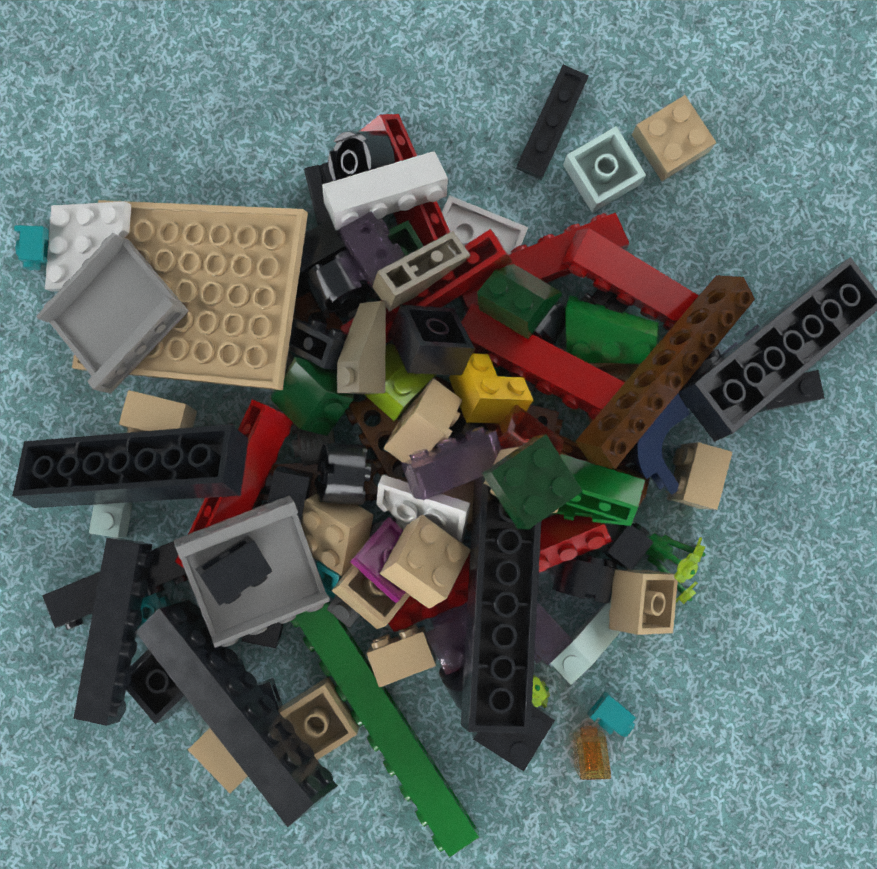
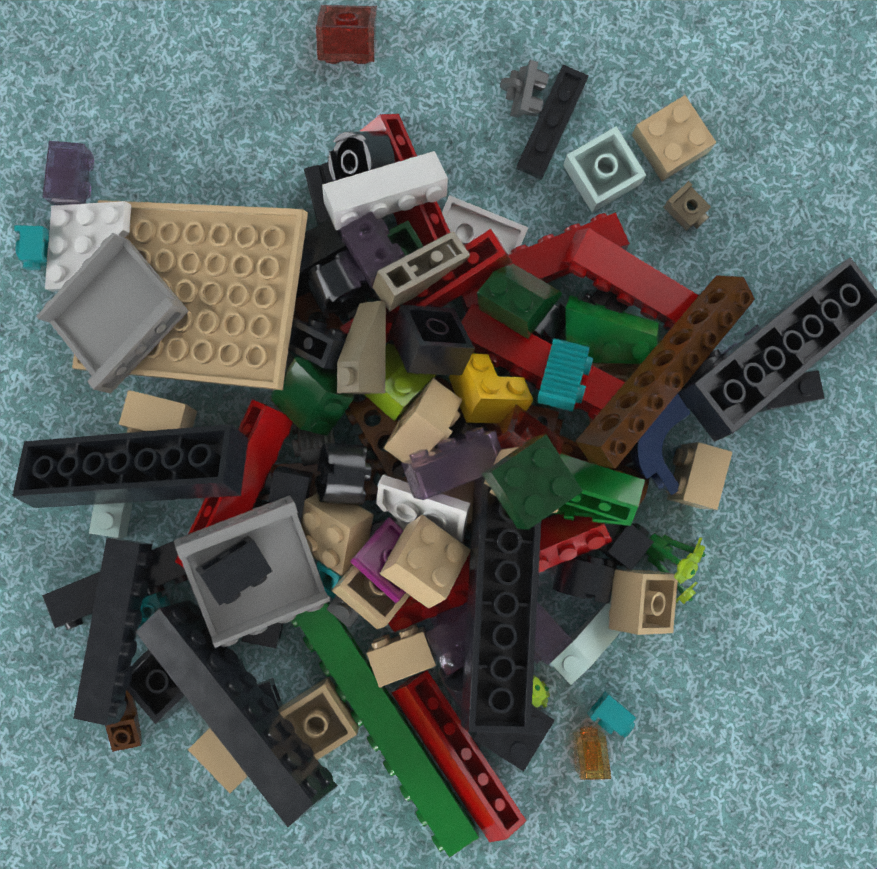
none -> clear purple brick [42,141,94,205]
none -> reddish brown slope [105,690,142,752]
none -> clear red slope [316,5,377,64]
none -> red brick [391,670,527,842]
none -> dark grey hips [500,60,549,118]
none -> teal brick [538,338,593,411]
none -> dark tan brick [663,181,711,231]

